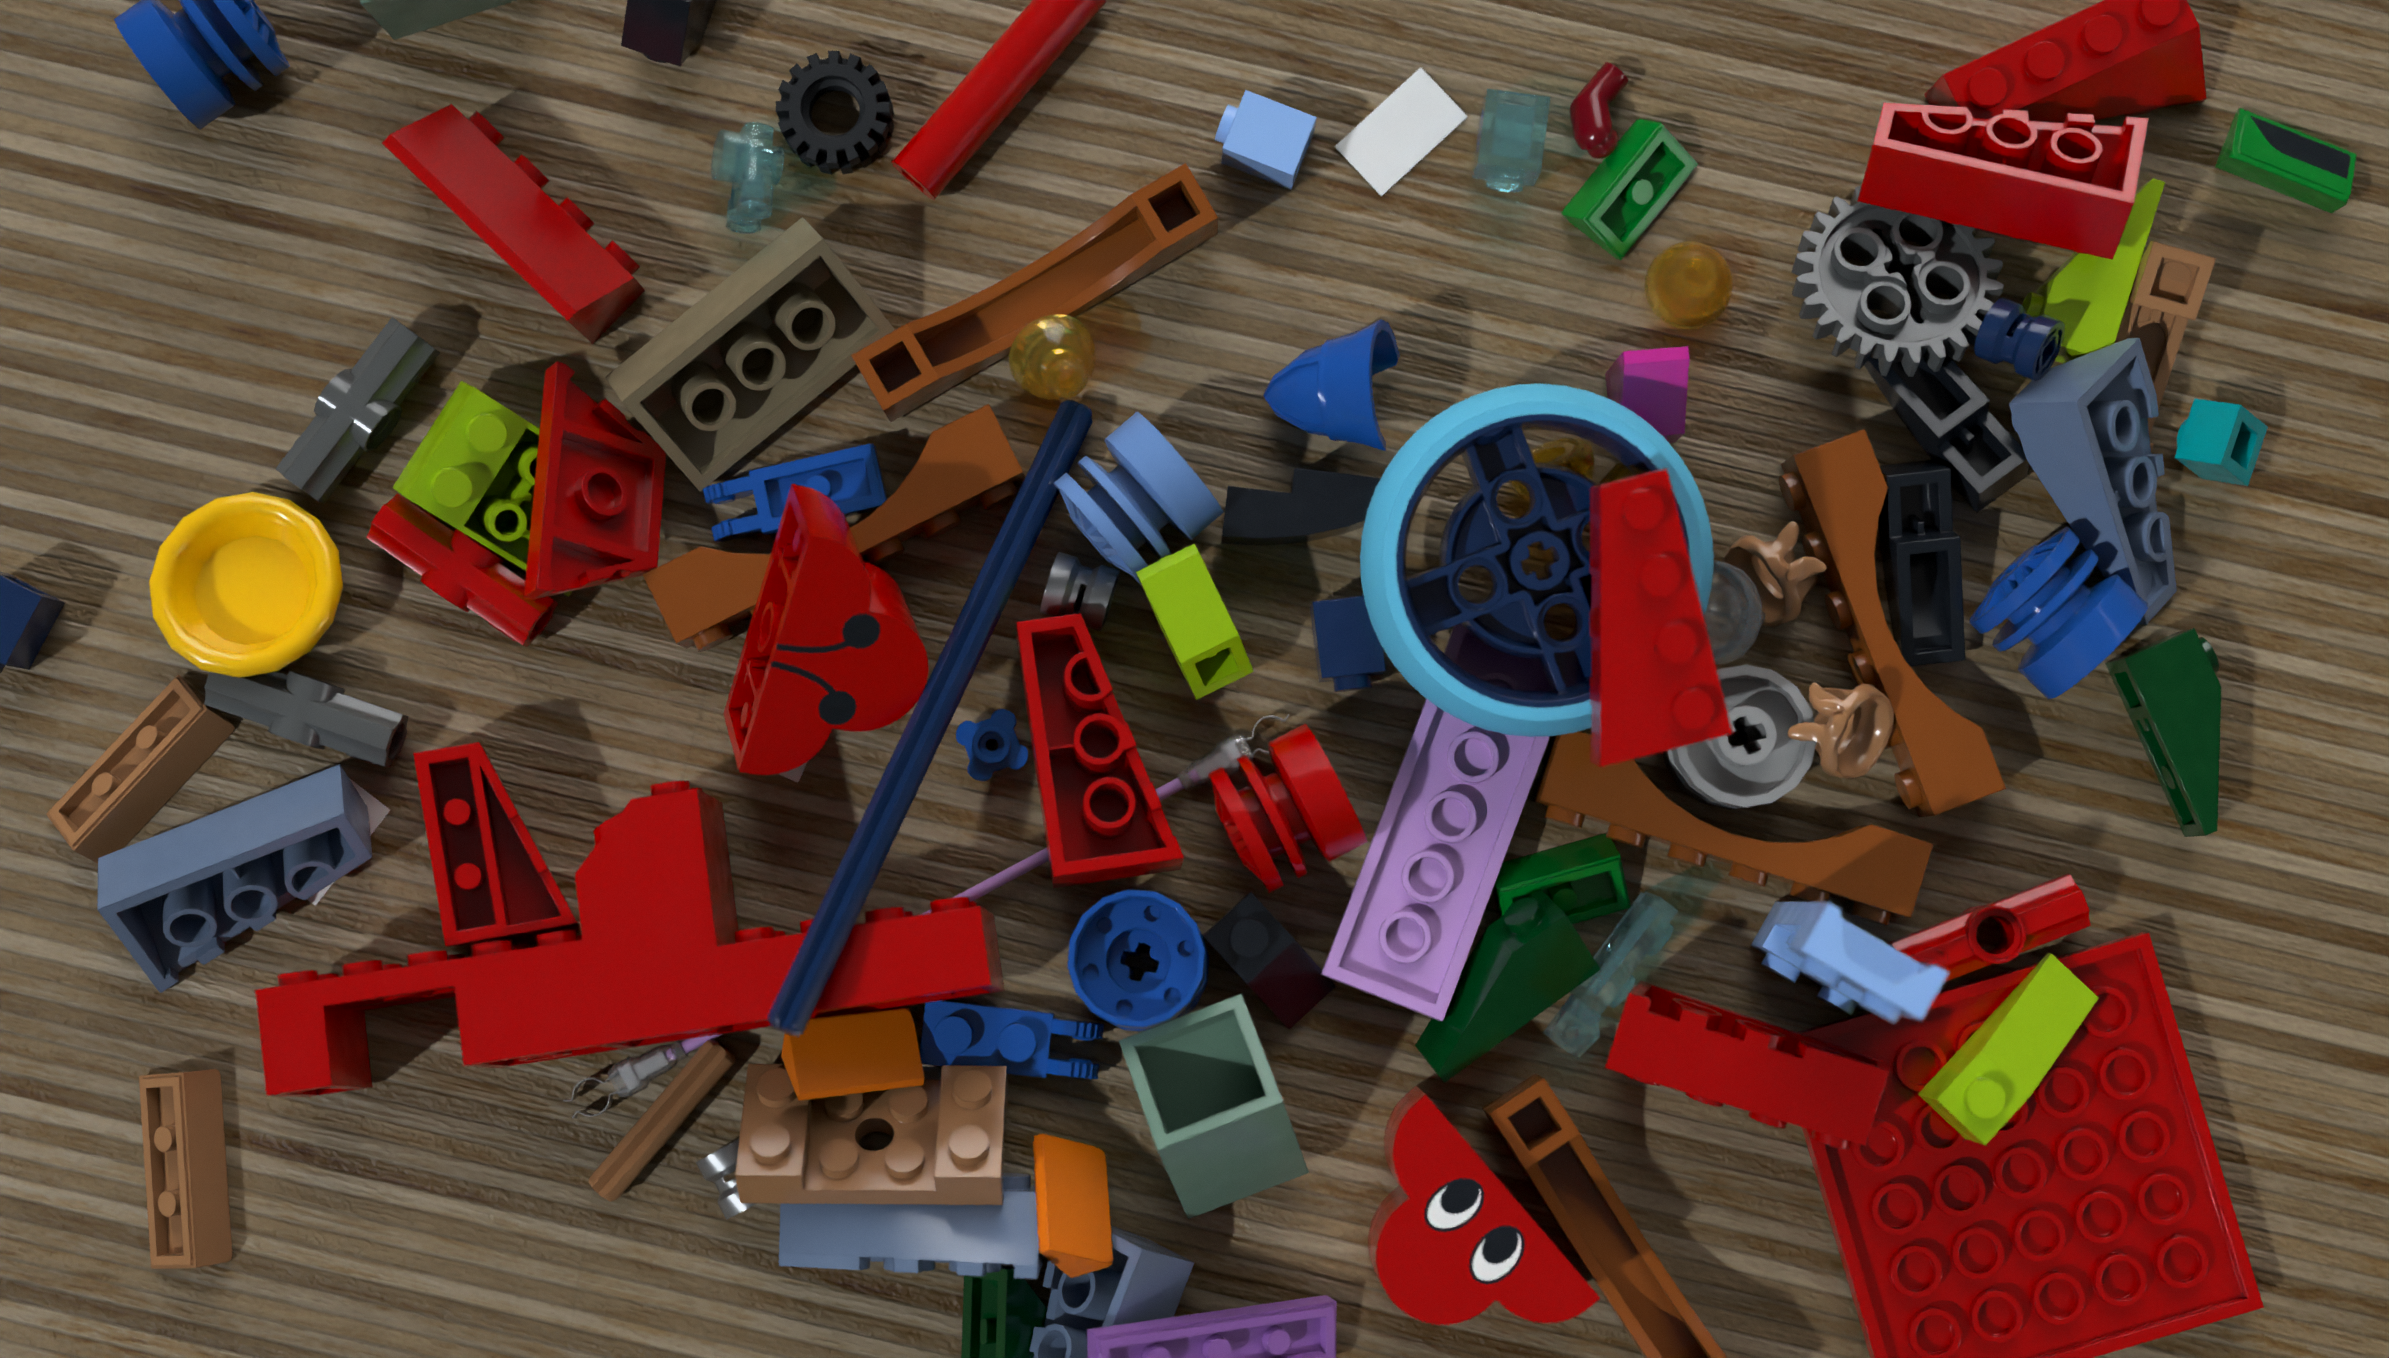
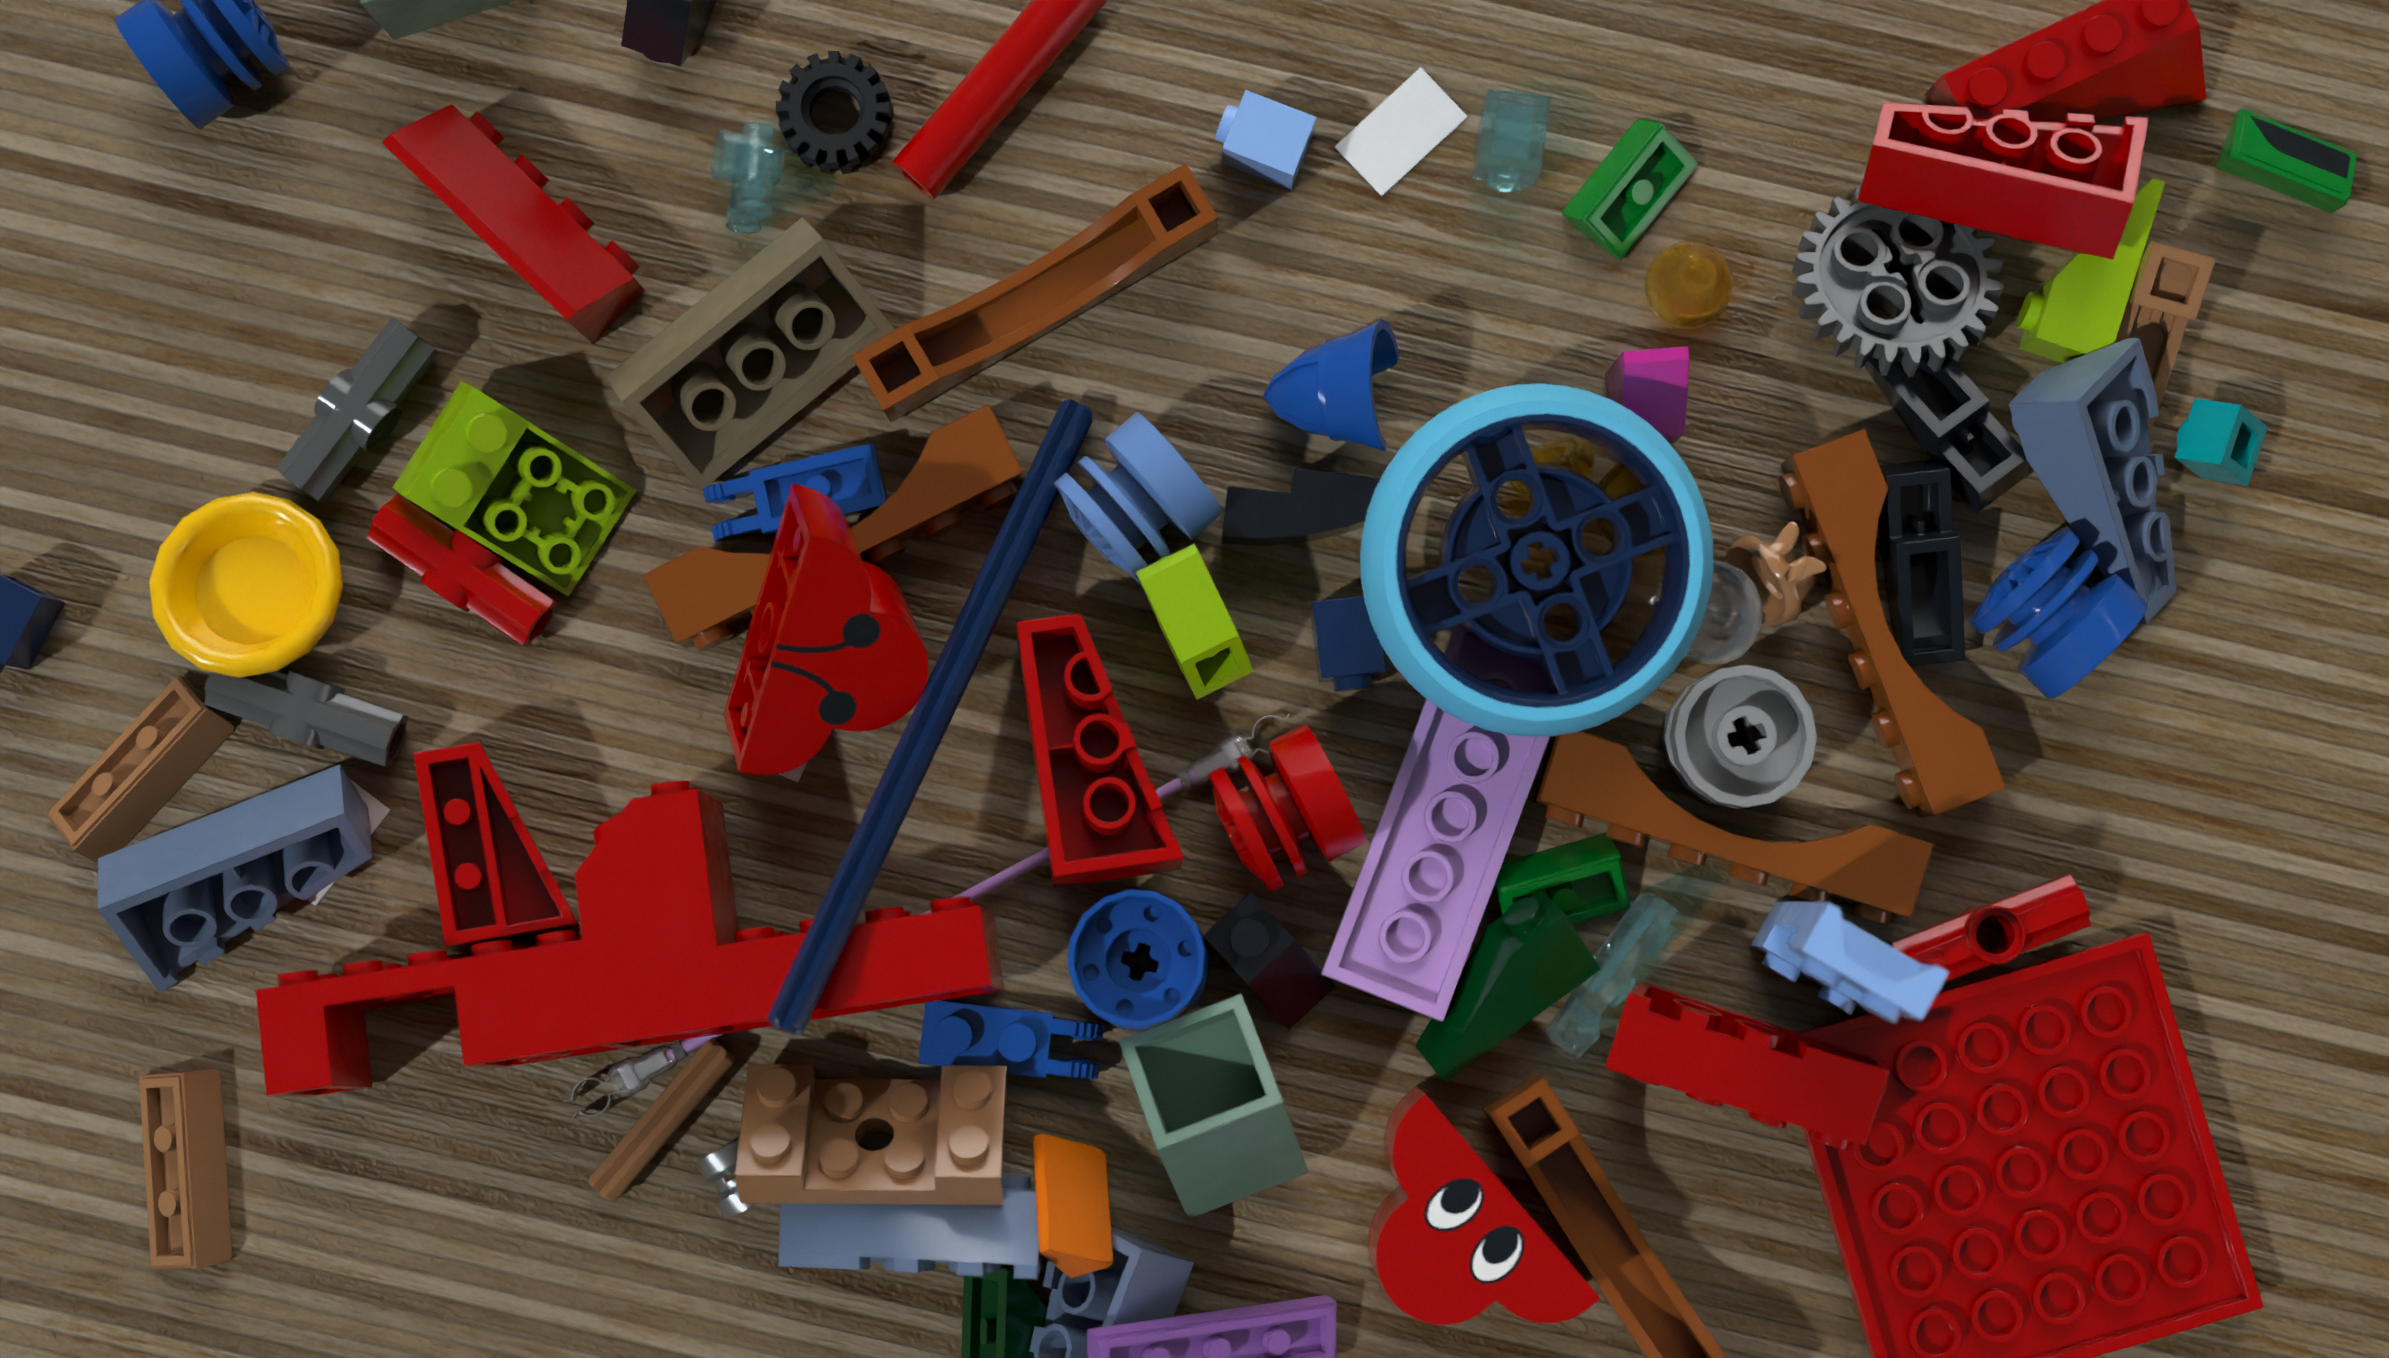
red wing [524,361,666,599] -> none
orange slope [781,1008,925,1101] -> none
blue plate [956,709,1028,781] -> none
clear yellow brick [1009,314,1096,400] -> none
flat silver wheel [1040,552,1120,631] -> none
dark red arm [1569,62,1629,159] -> none
red wedge [1590,469,1733,767] -> none
medium nougat piece [1788,683,1894,779] -> none
lime slope [1918,953,2099,1145] -> none
dark blue wheel [1974,297,2065,381] -> none
dark green slope [2105,628,2221,837] -> none

